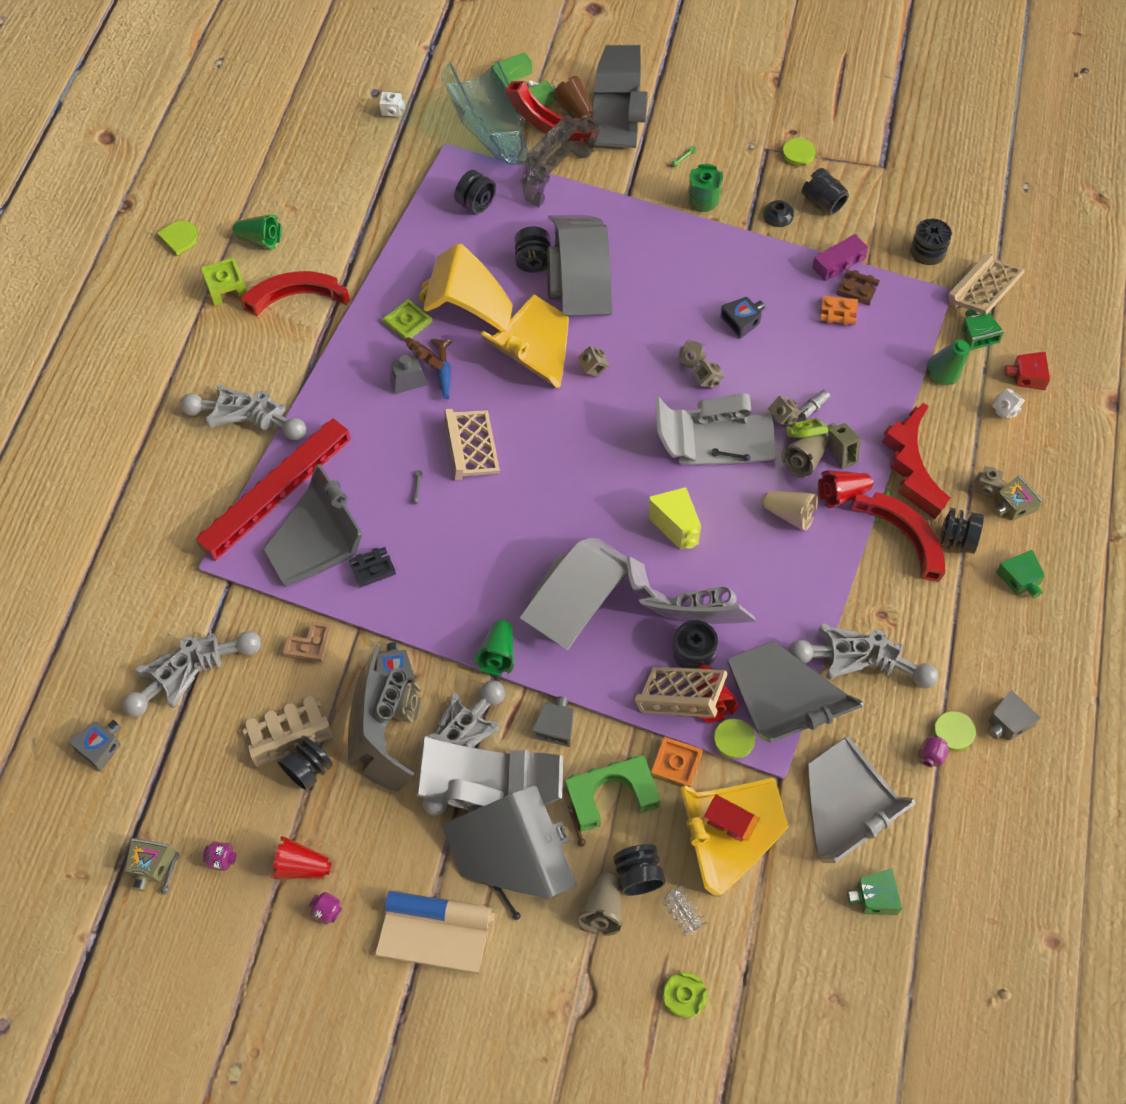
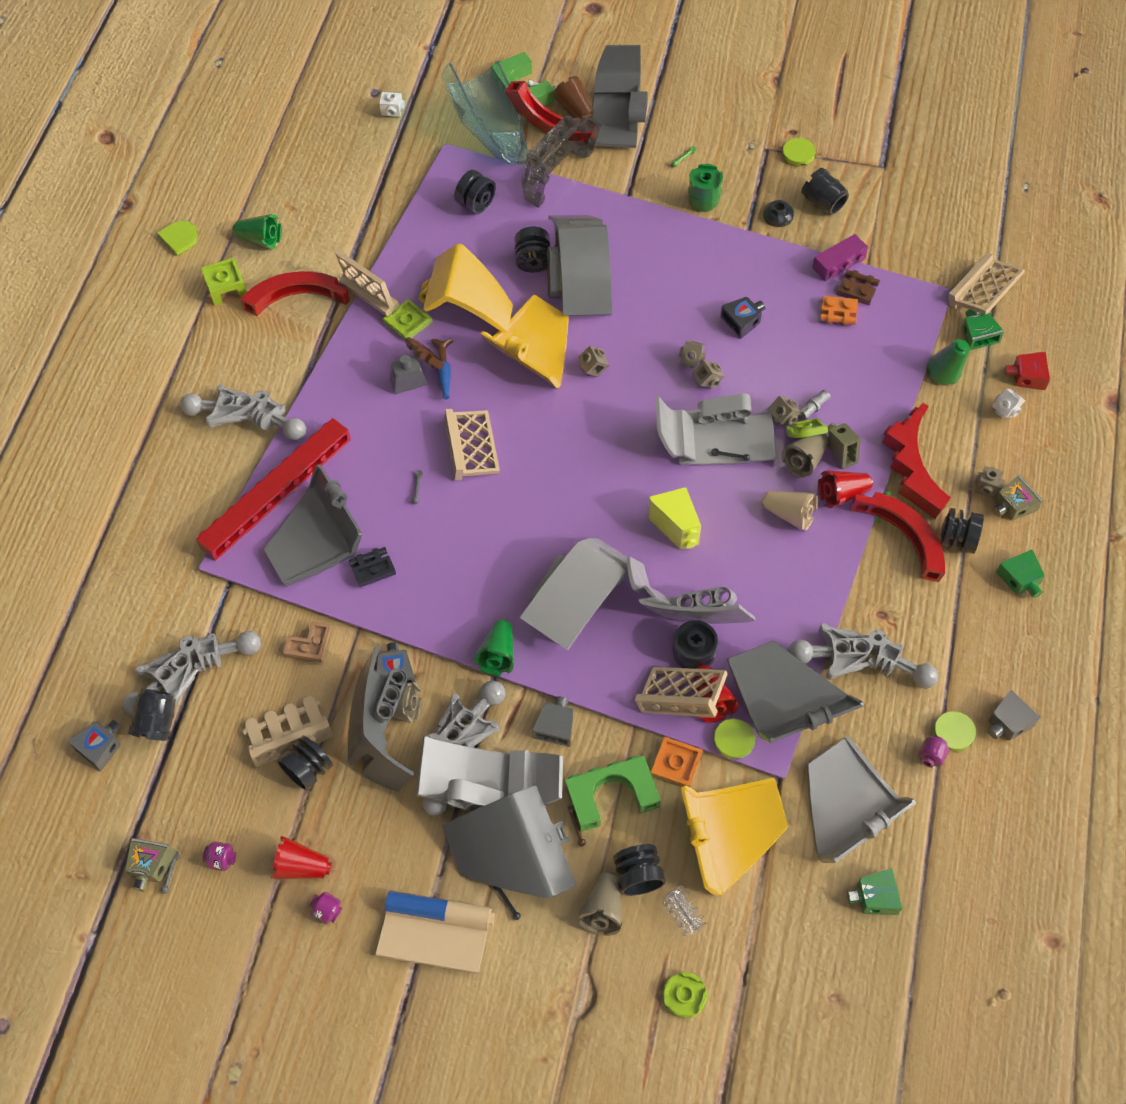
red piece [704,794,760,842] -> none
black wheel [910,218,952,265] -> none
none -> black piece [128,689,176,741]
none -> tan fence [335,251,400,316]

